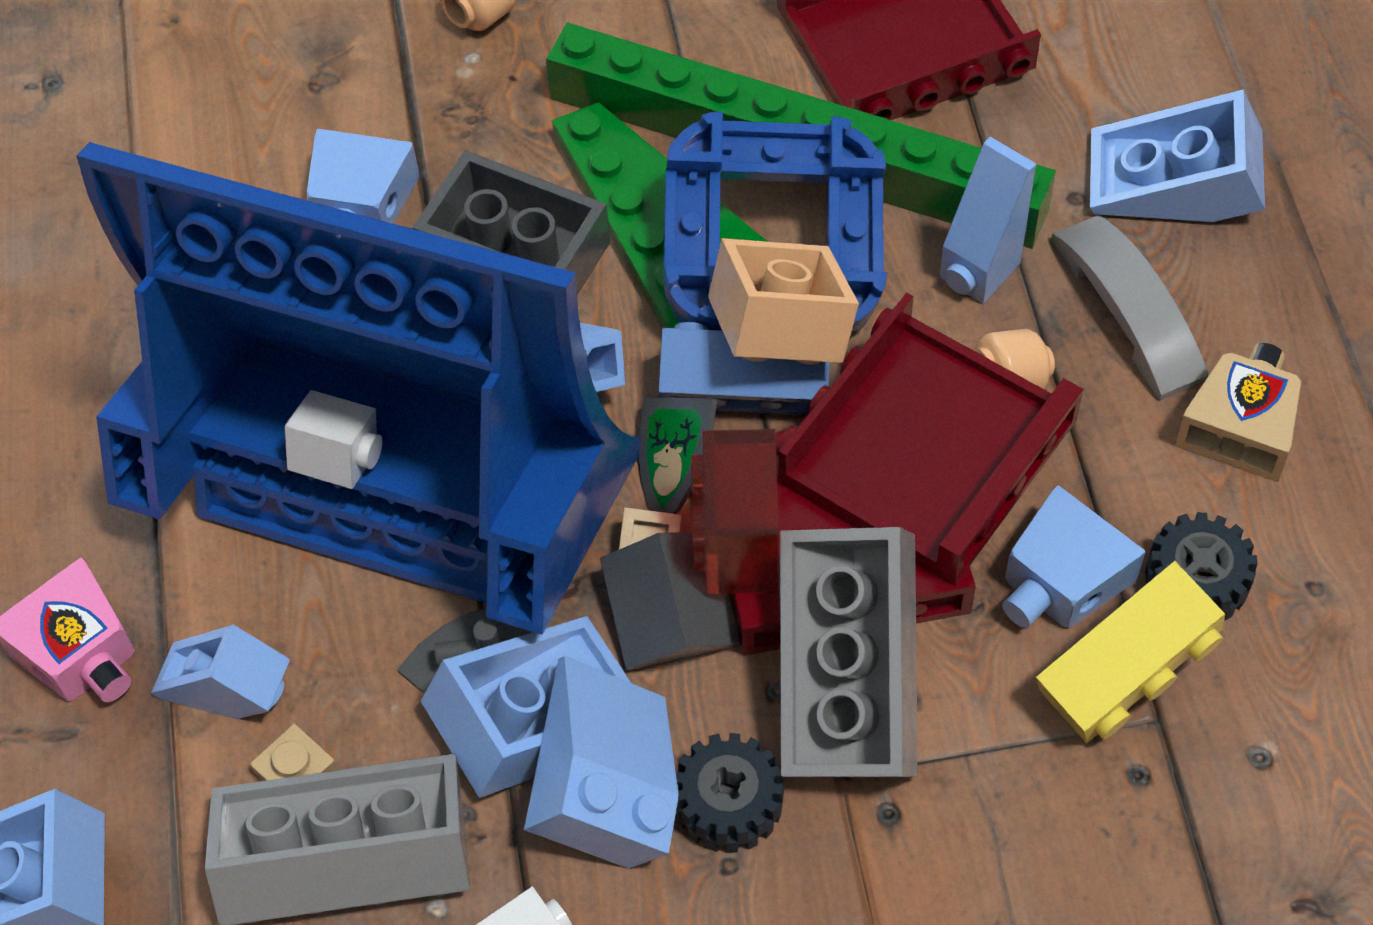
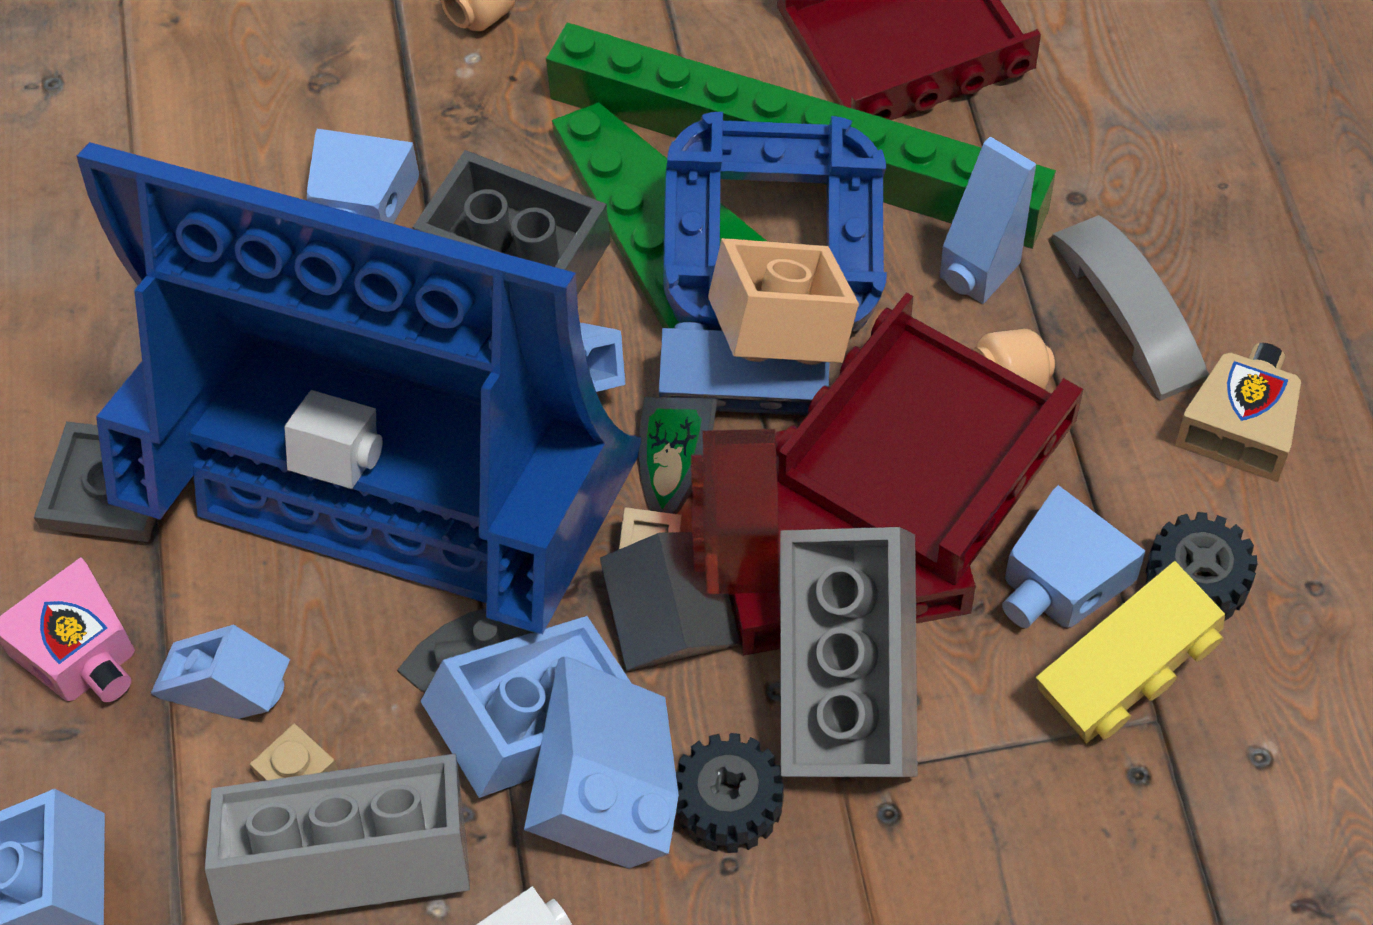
light blue slope [1090,89,1265,222] -> none
none -> dark grey plate [34,421,156,542]

